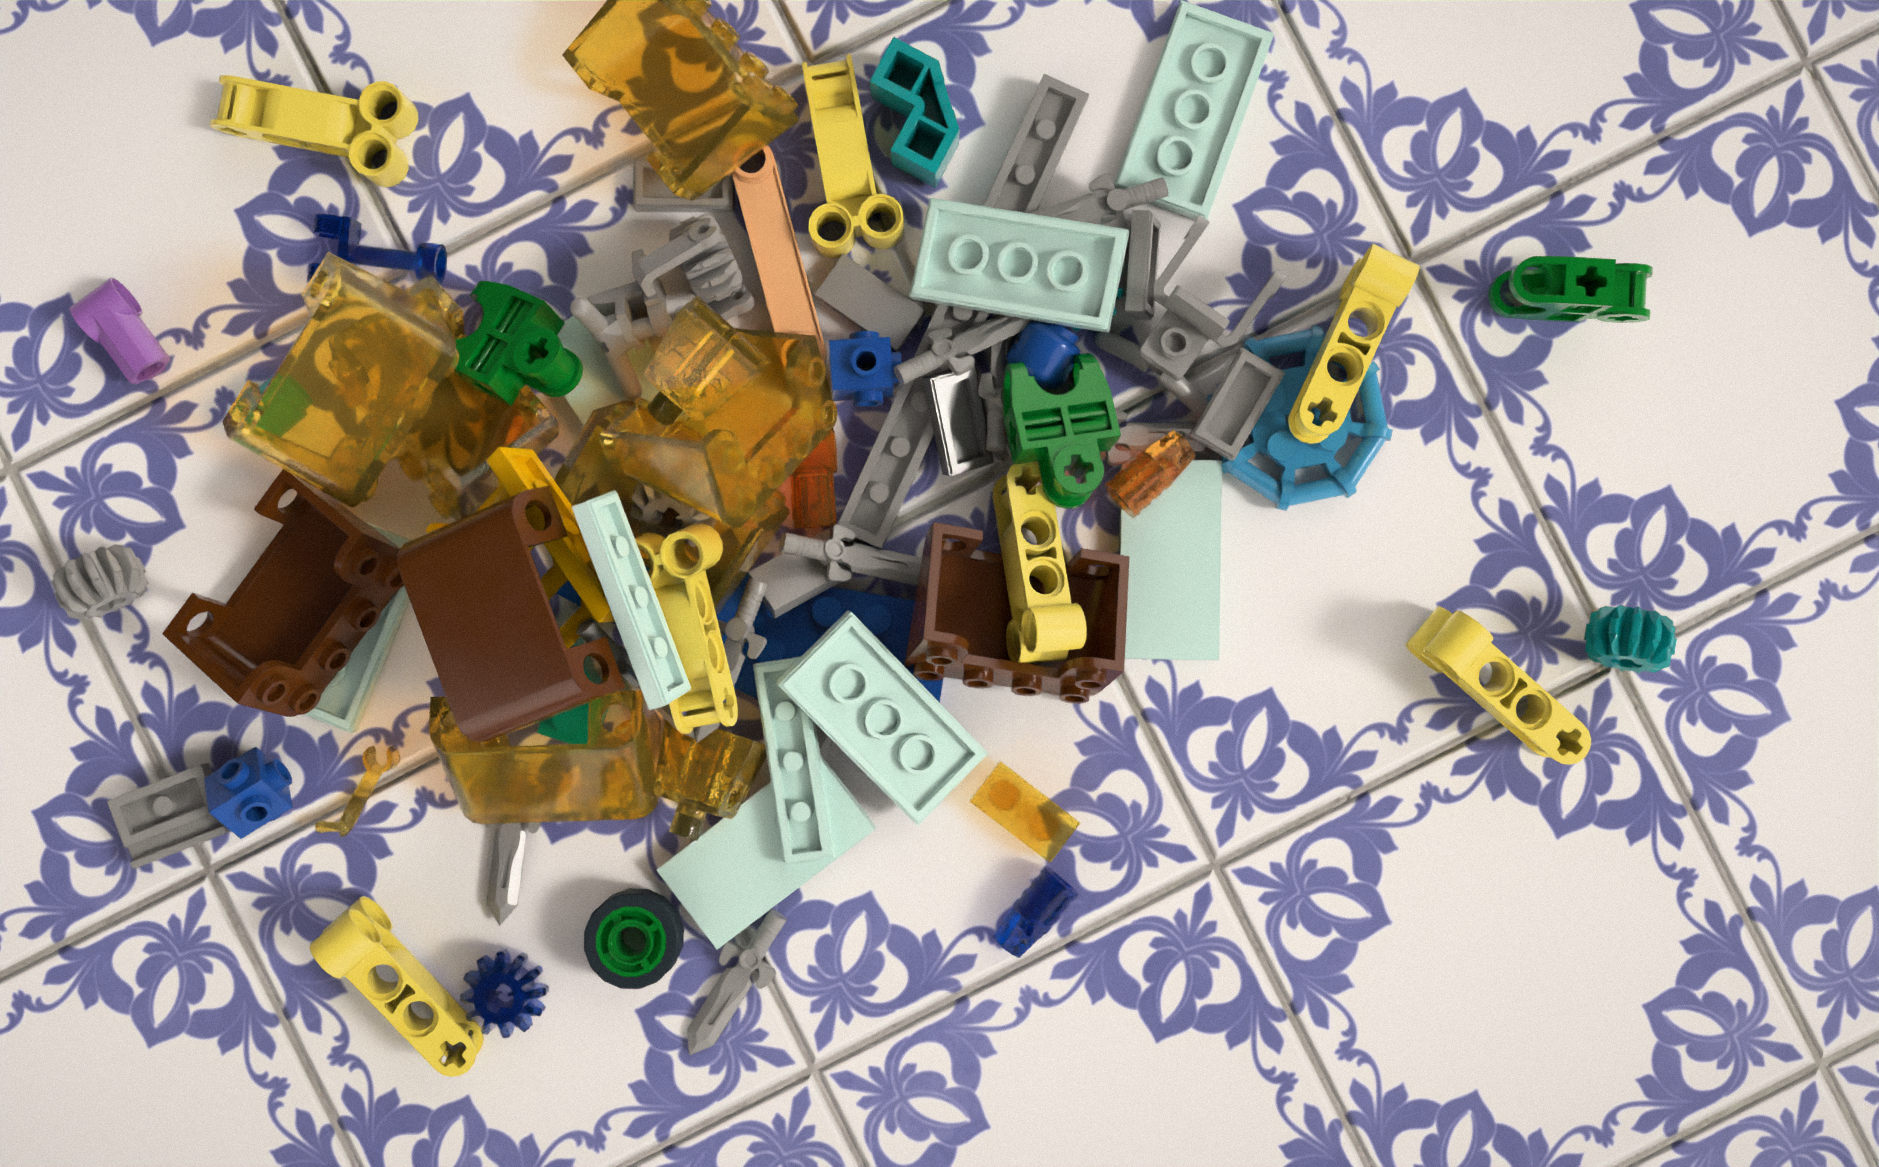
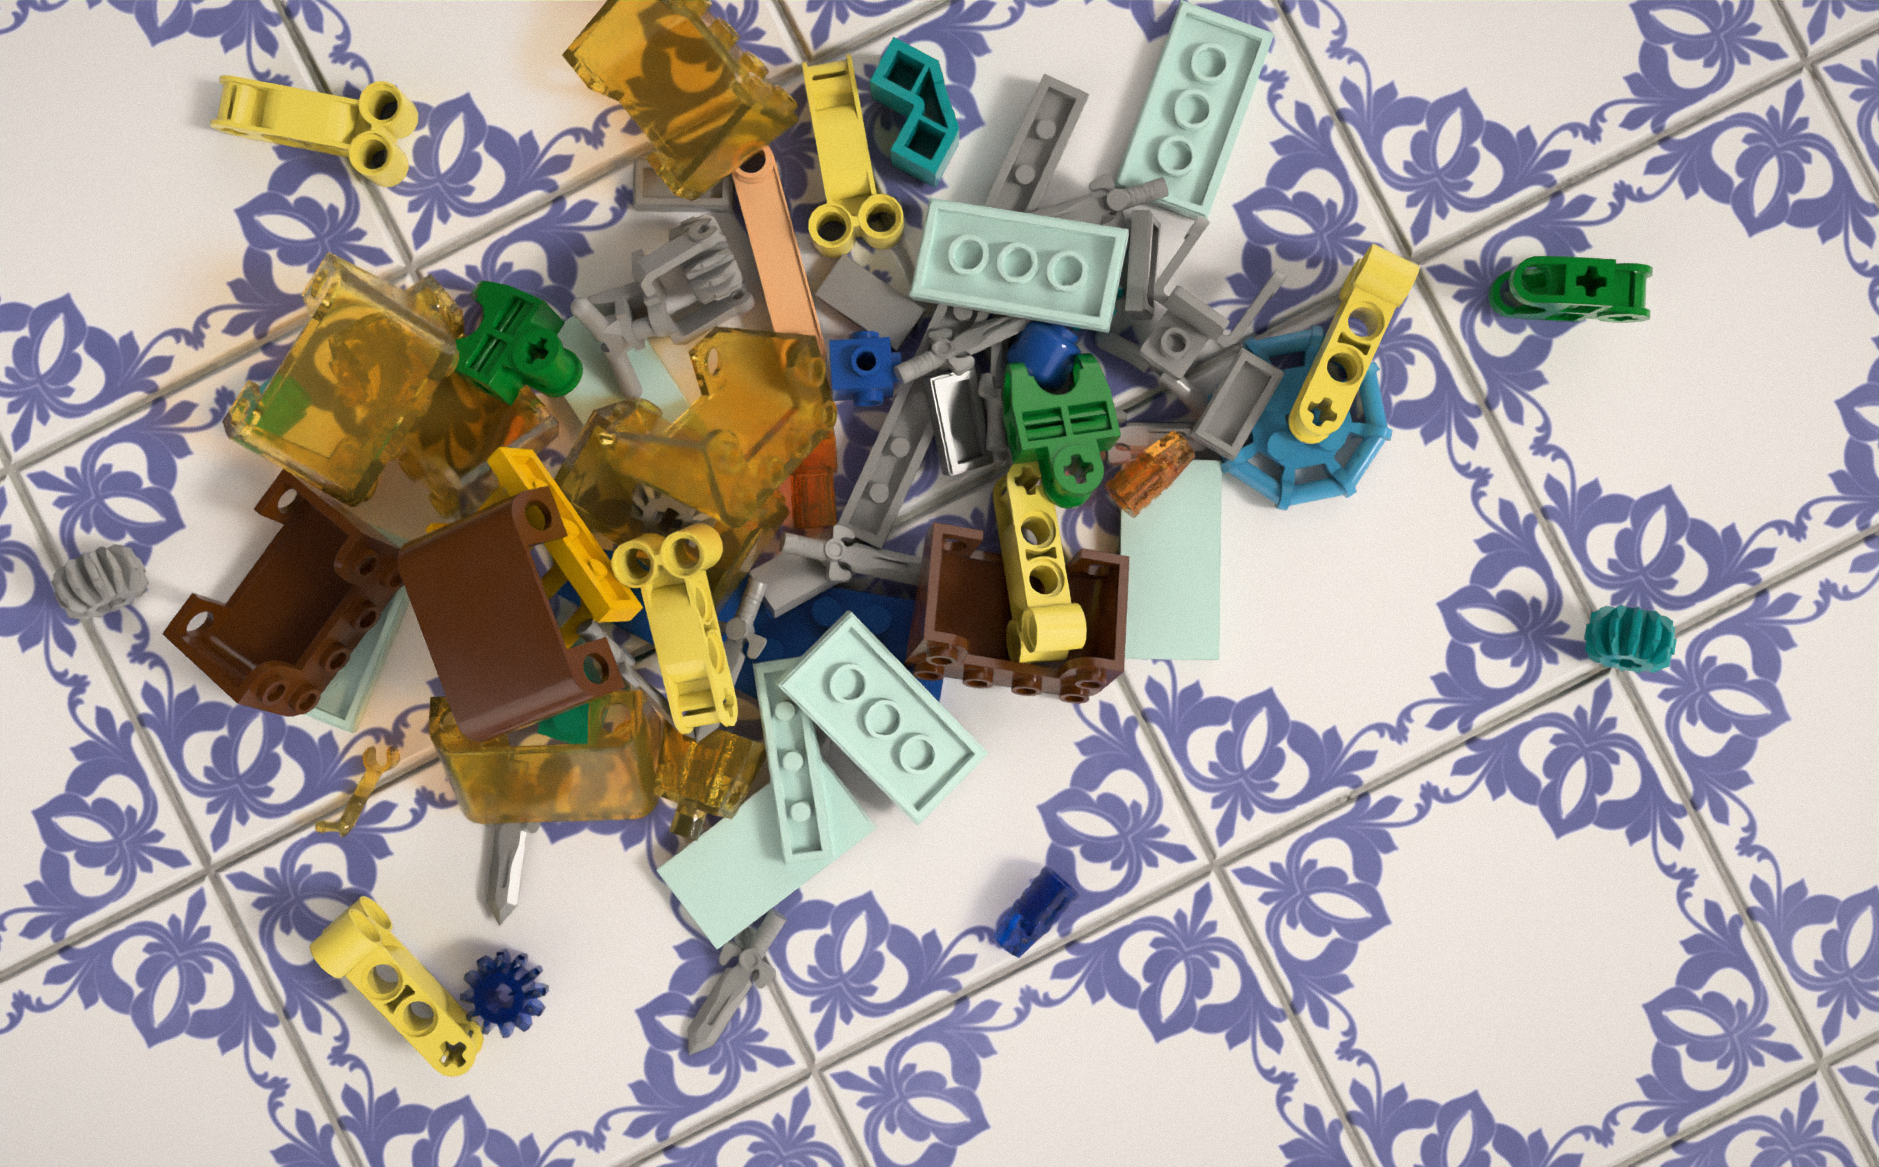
medium lavender piece [69,278,171,384] -> none
light grey plate [107,763,231,869] -> none
blue brick [204,746,293,839] -> none
clear blue bar [307,214,447,291] -> none
light aqua tile [572,490,691,710] -> none
wheel [584,888,684,989] -> none
clear yellow torso [645,296,771,426] -> none
clear yellow plate [970,761,1080,863] -> none
light yellow piece [1405,606,1591,765] -> none

